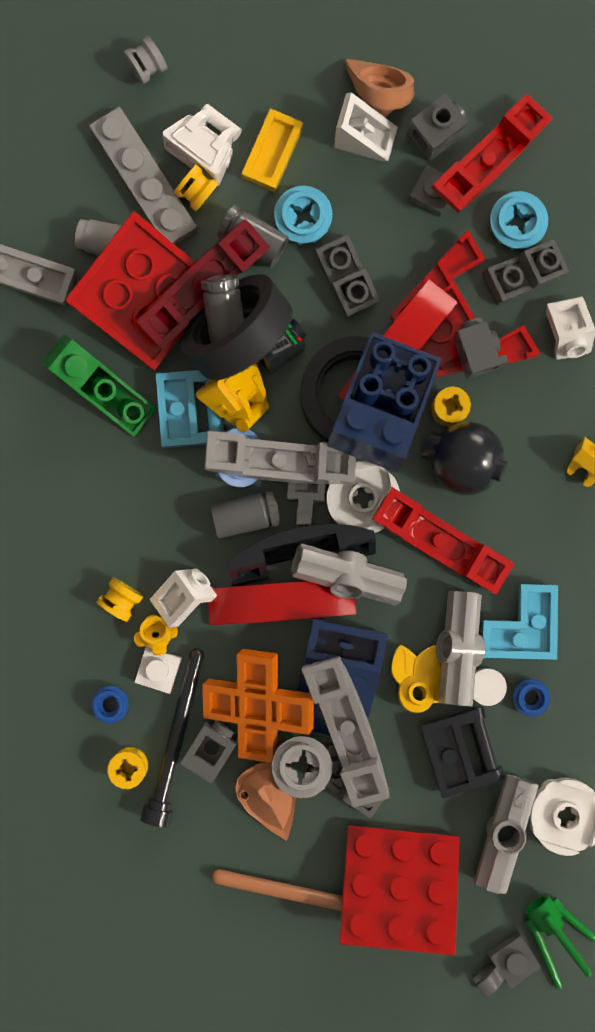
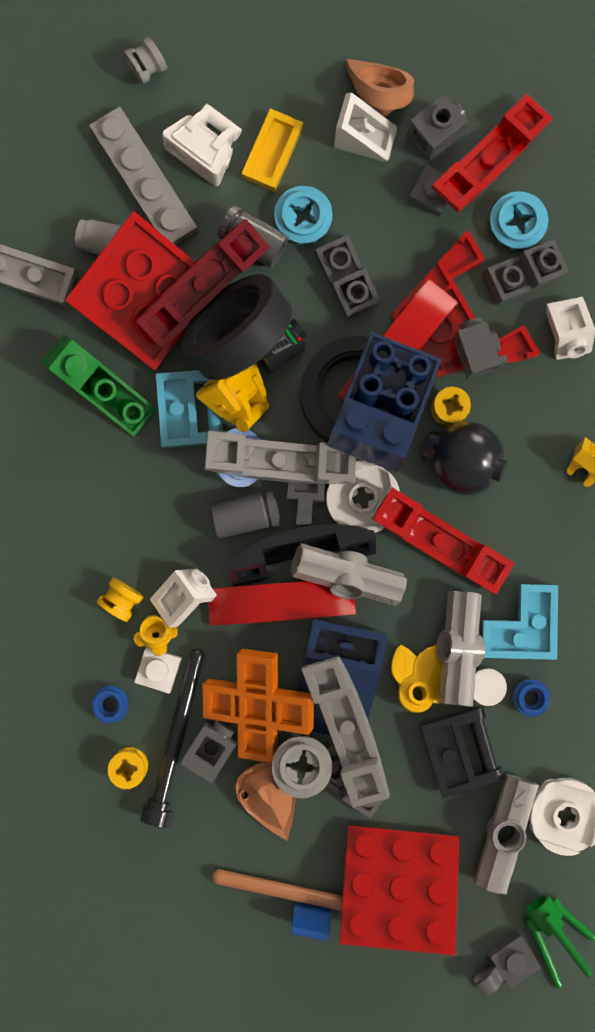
yellow wheel [173,164,219,212] -> none
dark grey piece [201,275,244,344] -> none
none -> blue slope [291,901,332,941]

